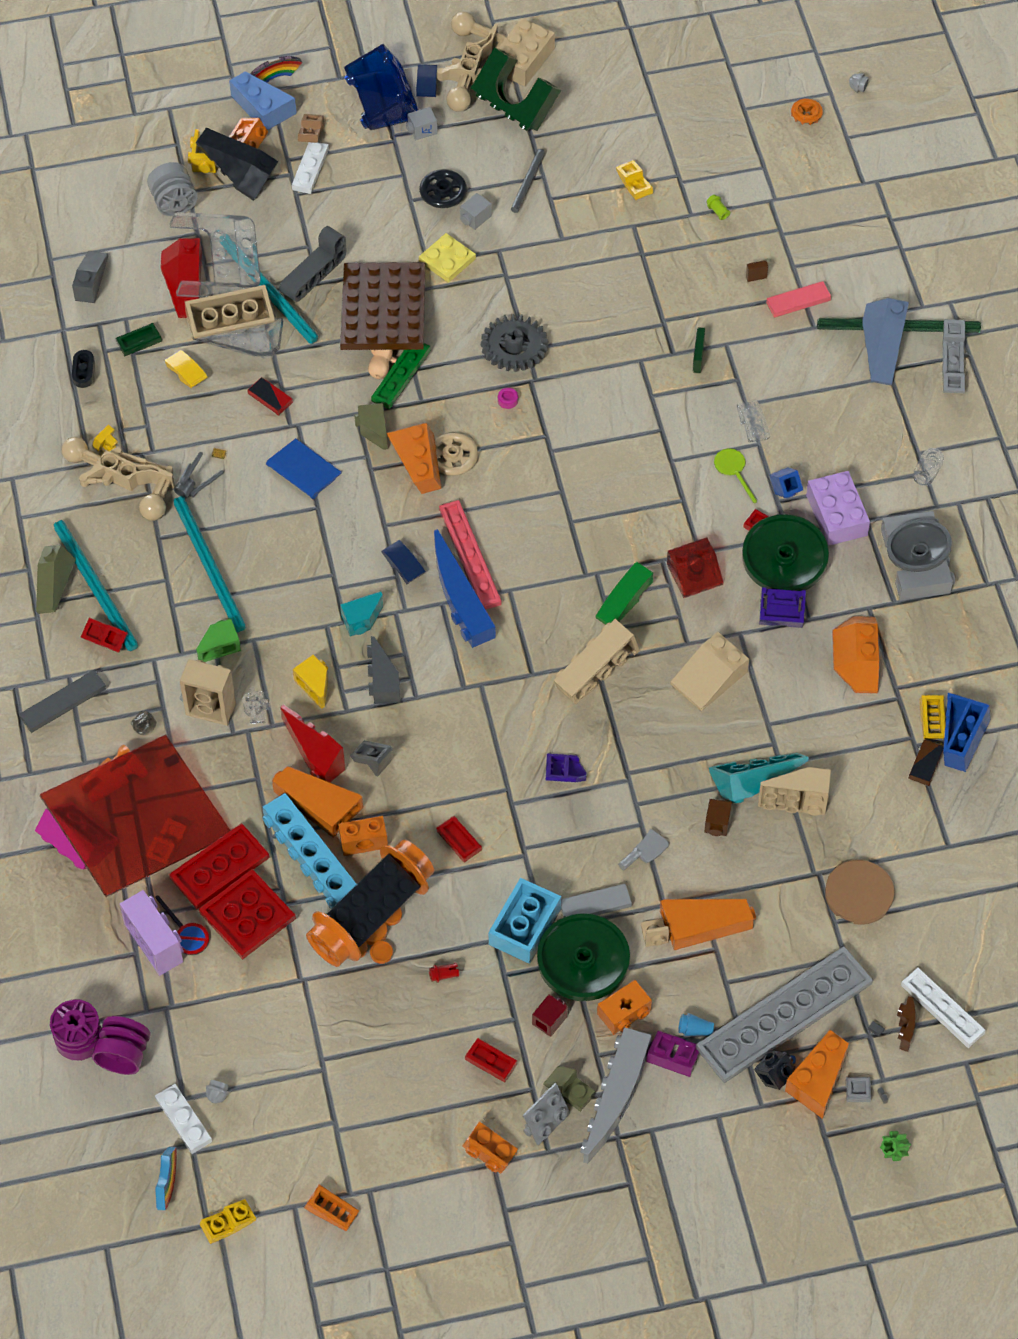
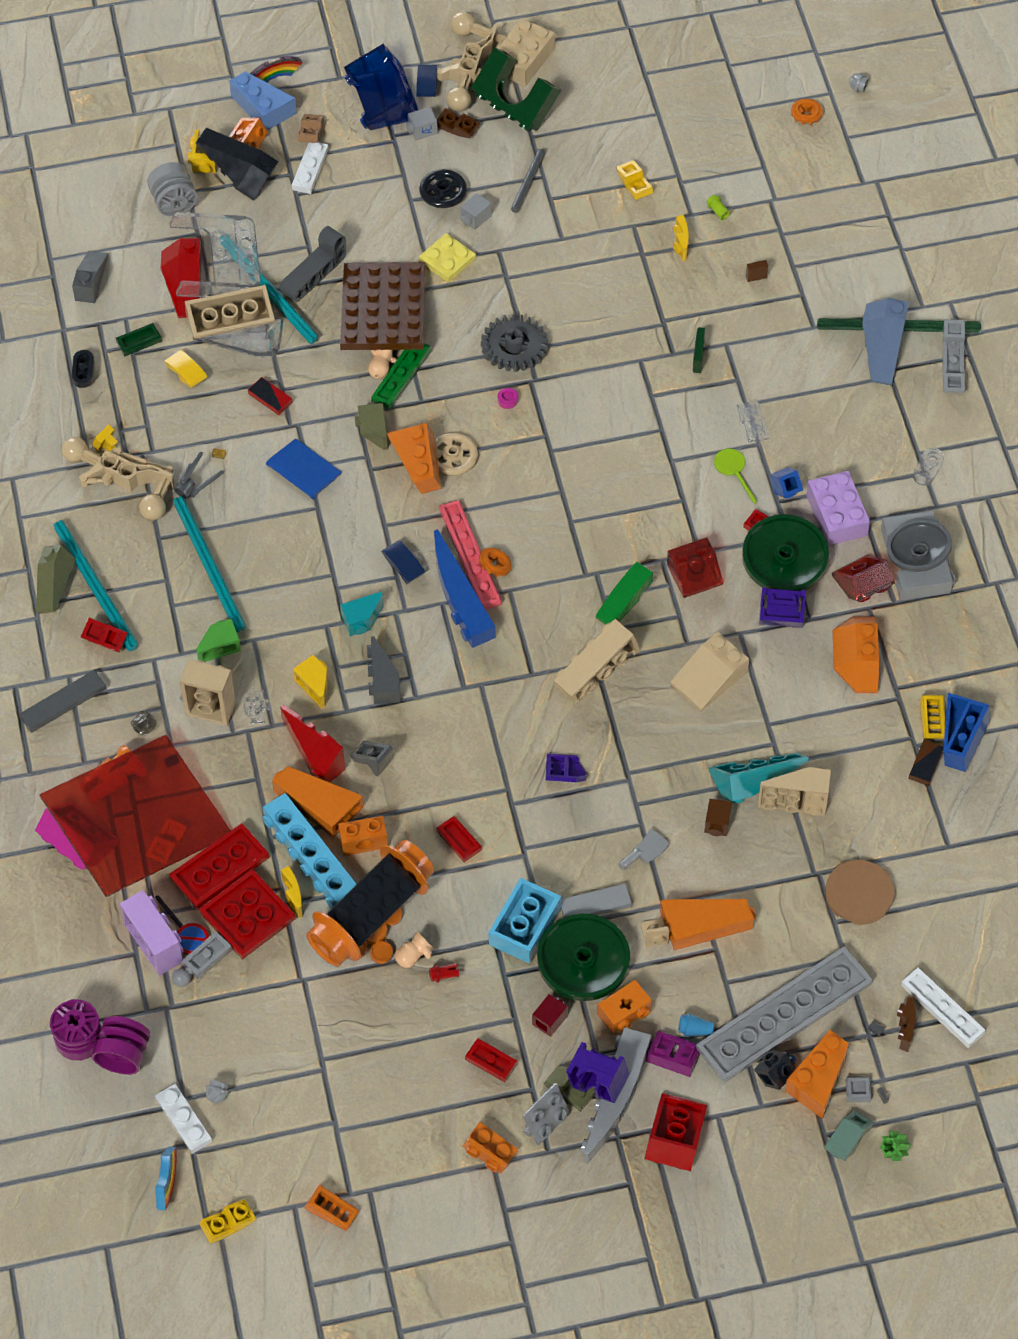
coral tile [766,281,831,318] -> none
none -> light grey plate [172,932,232,987]
none -> yellow slope [281,866,303,918]
none -> light nougat animal [395,932,433,968]
none -> reddish brown slope [437,108,480,139]
none -> orange gear [478,548,512,578]
none -> dark purple piece [566,1042,630,1103]
none -> red slope [644,1093,708,1172]
none -> yellow slope [673,215,689,261]
none -> sand green slope [824,1110,874,1161]
none -> clear red slope [831,555,895,602]

